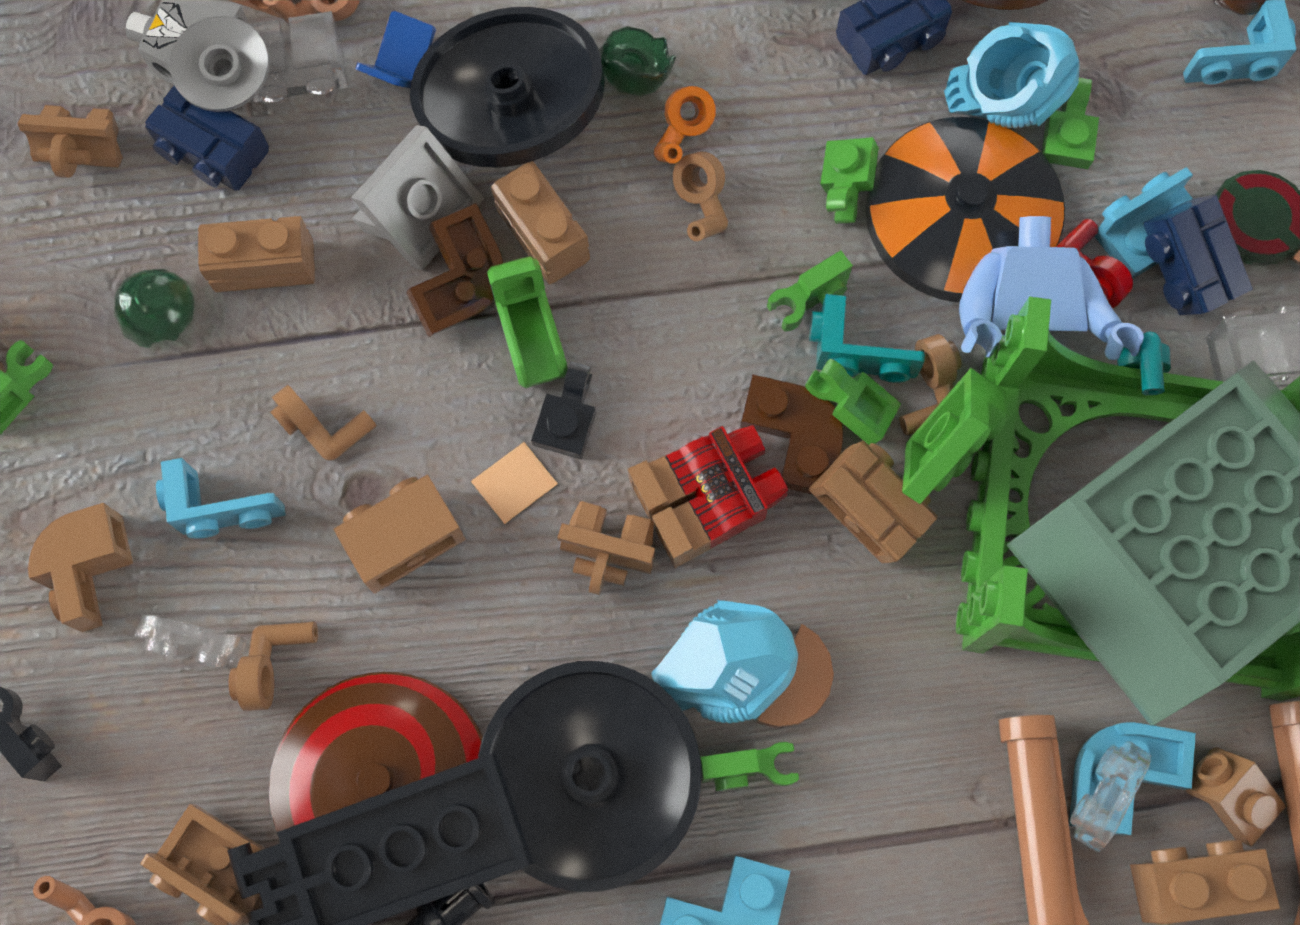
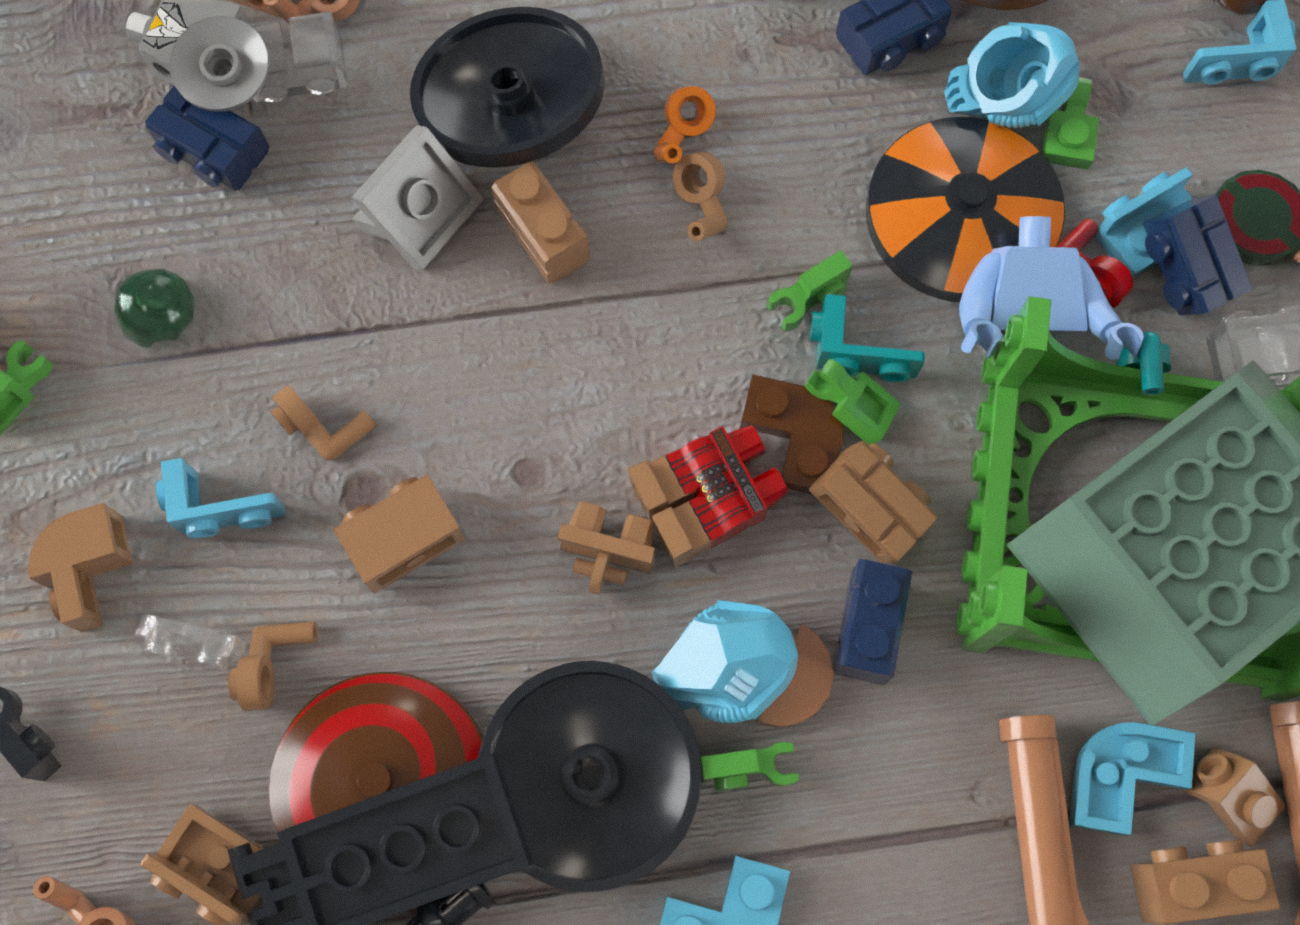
medium nougat hips [17,105,123,178] -> none
medium nougat brick [198,216,315,292] -> none
blue bracket [355,11,436,88] -> none
reddish brown plate [406,203,503,337] -> none
light nougat sticker [471,442,558,524] -> none
bright green animal [487,256,568,388] -> none
black plate [531,361,597,460] -> none
clear green hair [600,26,676,96] -> none
bright green plate [820,137,879,224] -> none
medium nougat plate [899,334,962,435] -> none
bright green plate [902,368,1007,504] -> none
clear plate [1070,741,1152,852] -> none
none -> dark blue brick [833,559,913,685]

